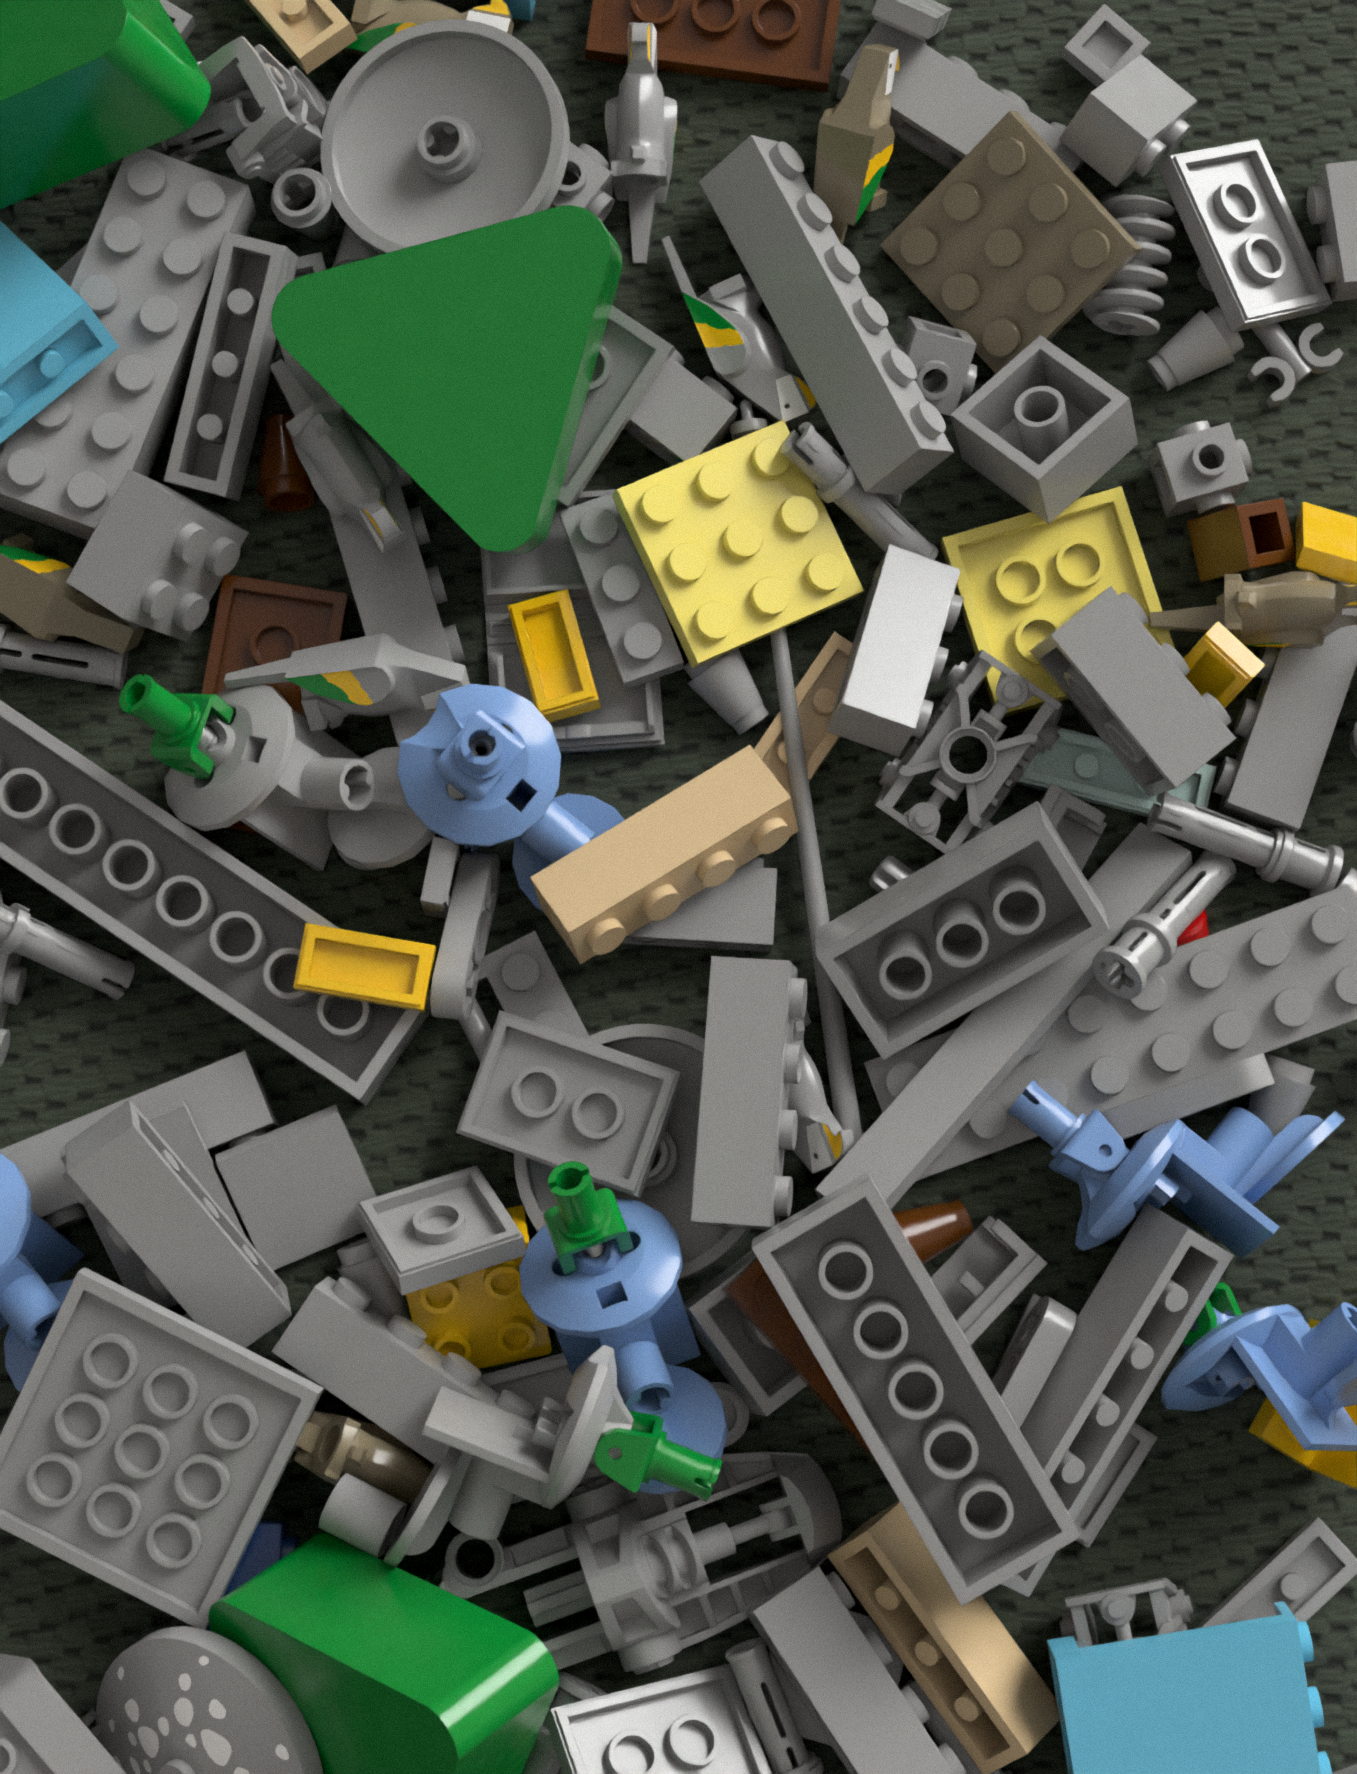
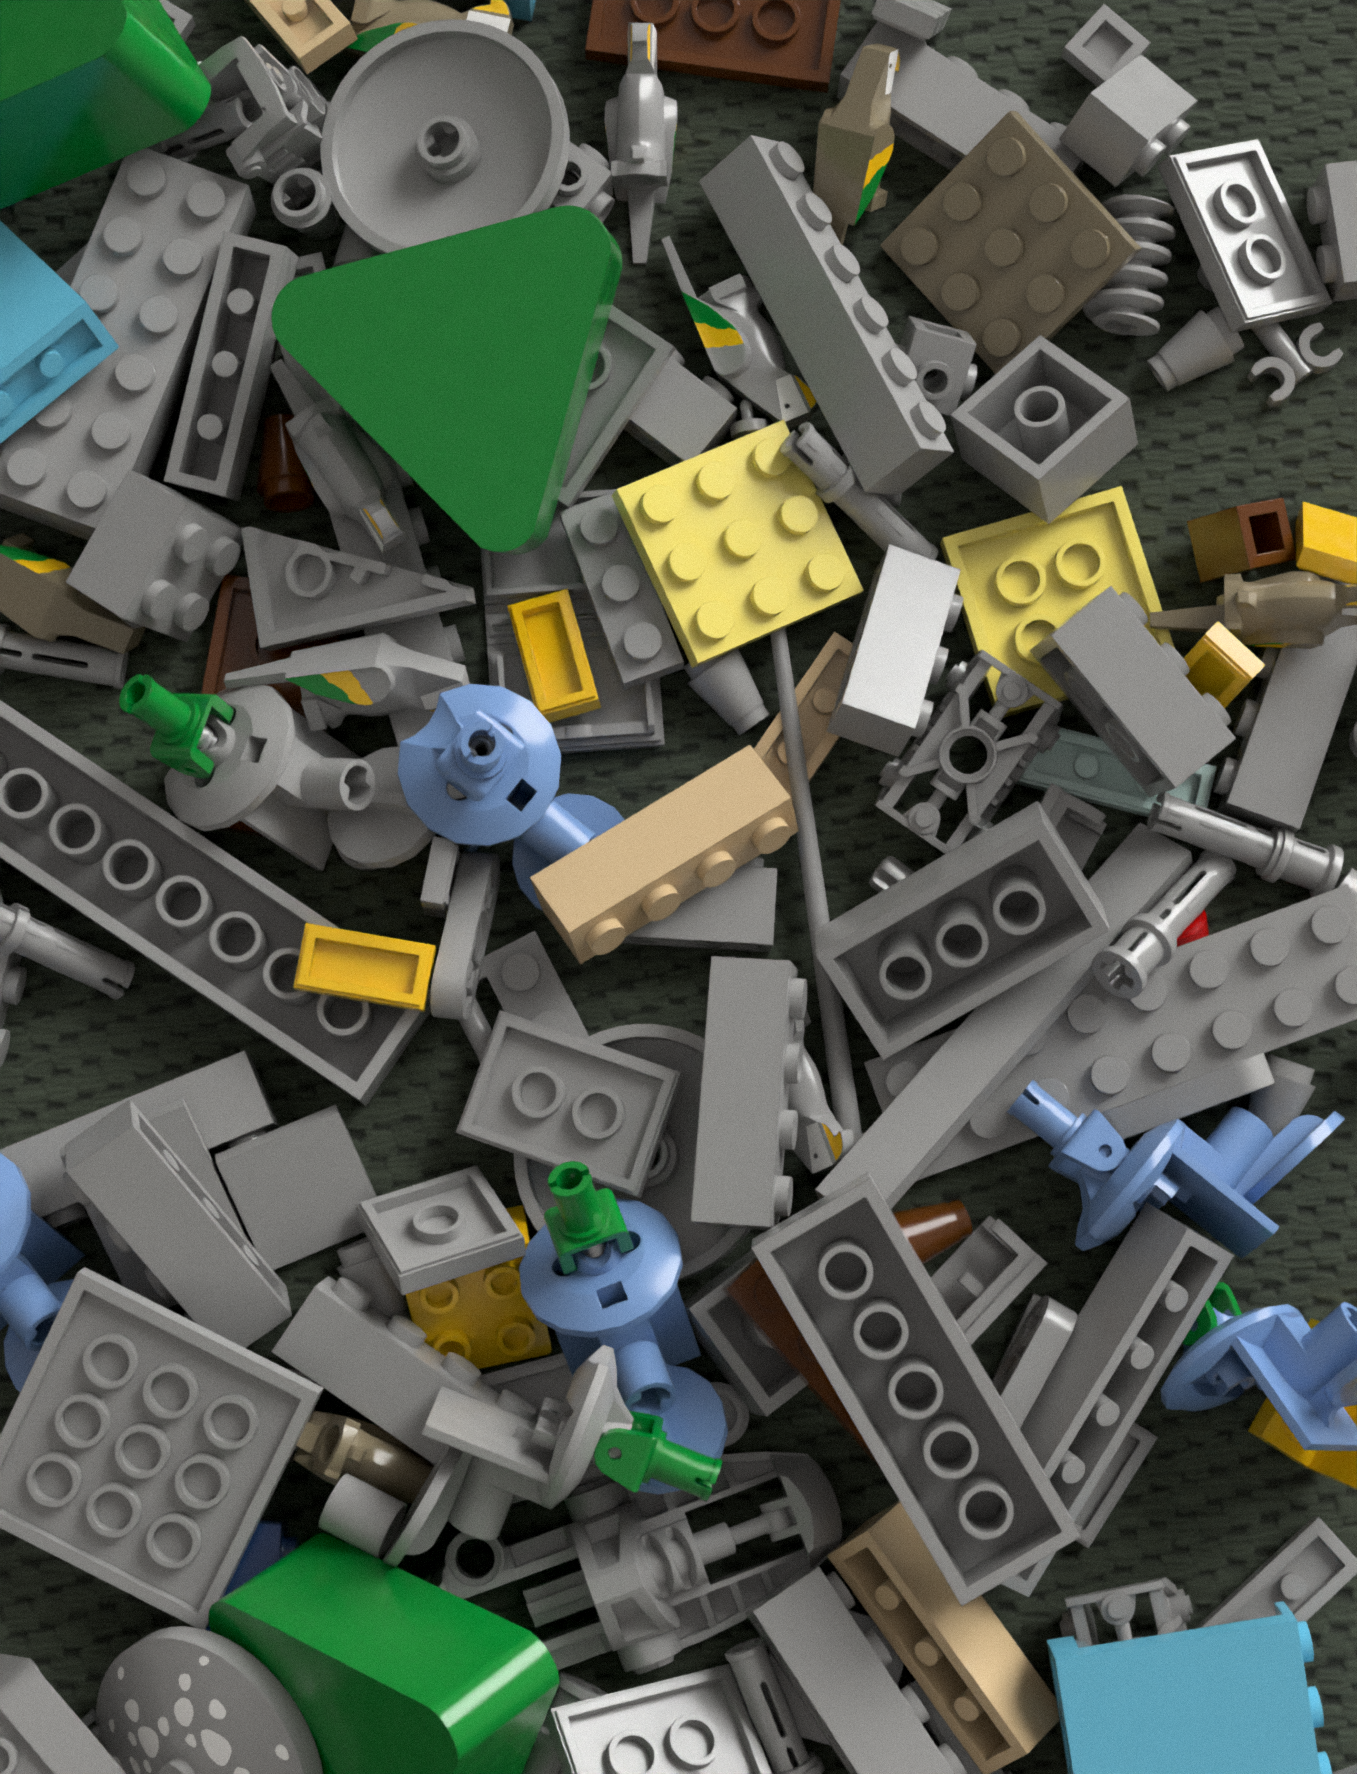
light grey brick [1147,421,1252,518] -> none
none -> light grey wing [241,526,476,651]

